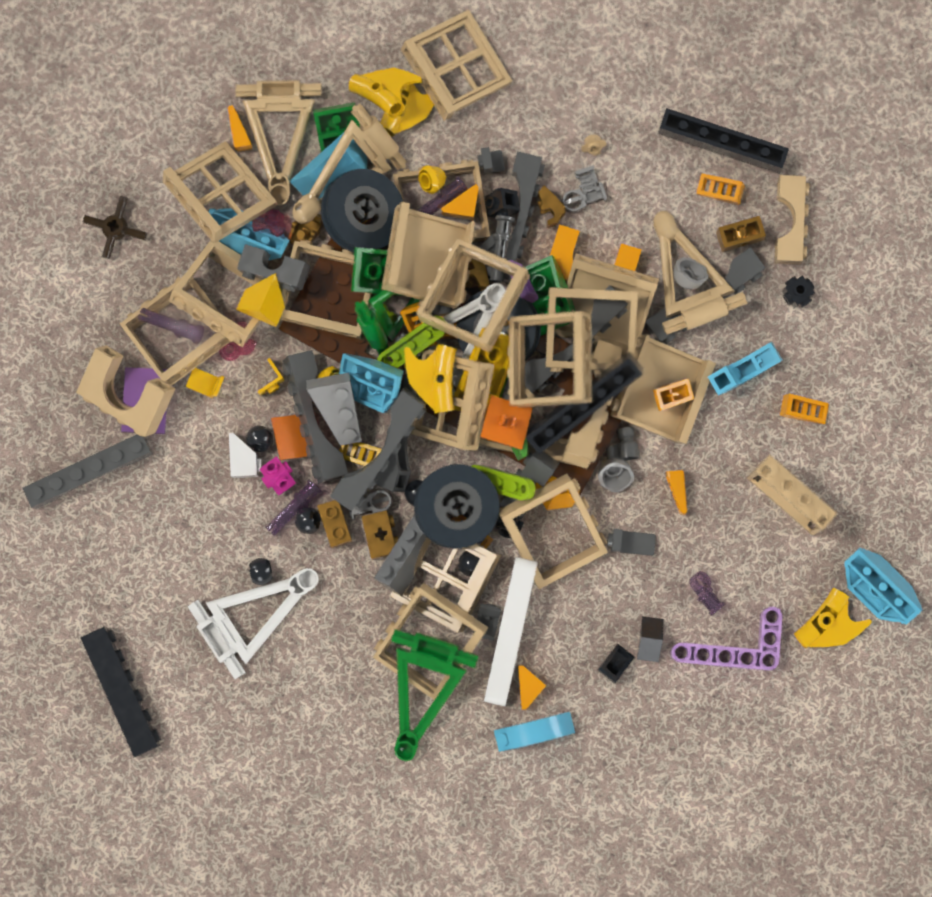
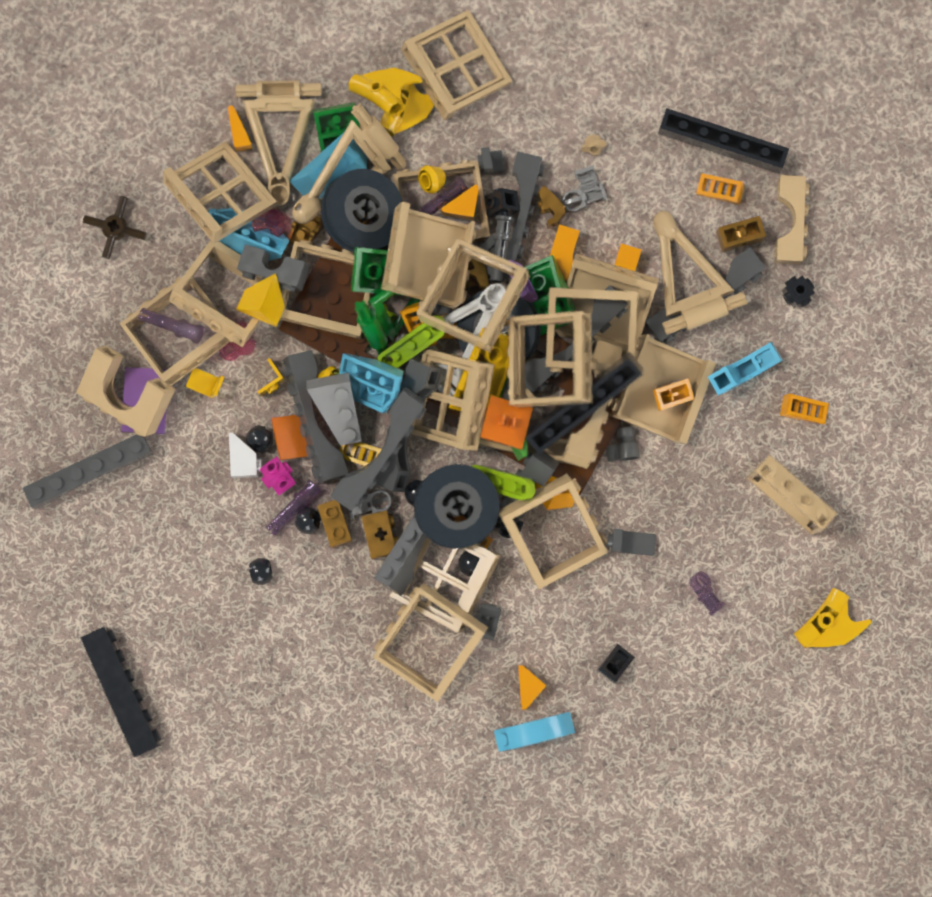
white piece [188,568,319,679] -> none
green piece [391,629,479,761] -> none
yellow pin [404,345,457,413] -> none
white beam [484,557,537,706] -> none
light grey helmet [598,458,634,492] -> none
slope [637,616,664,662] -> none
light orange slope [665,470,687,515] -> none
lavender beam [670,607,782,670] -> none
light grey helmet [674,258,709,290] -> none
medium azure wedge [844,548,923,624] -> none

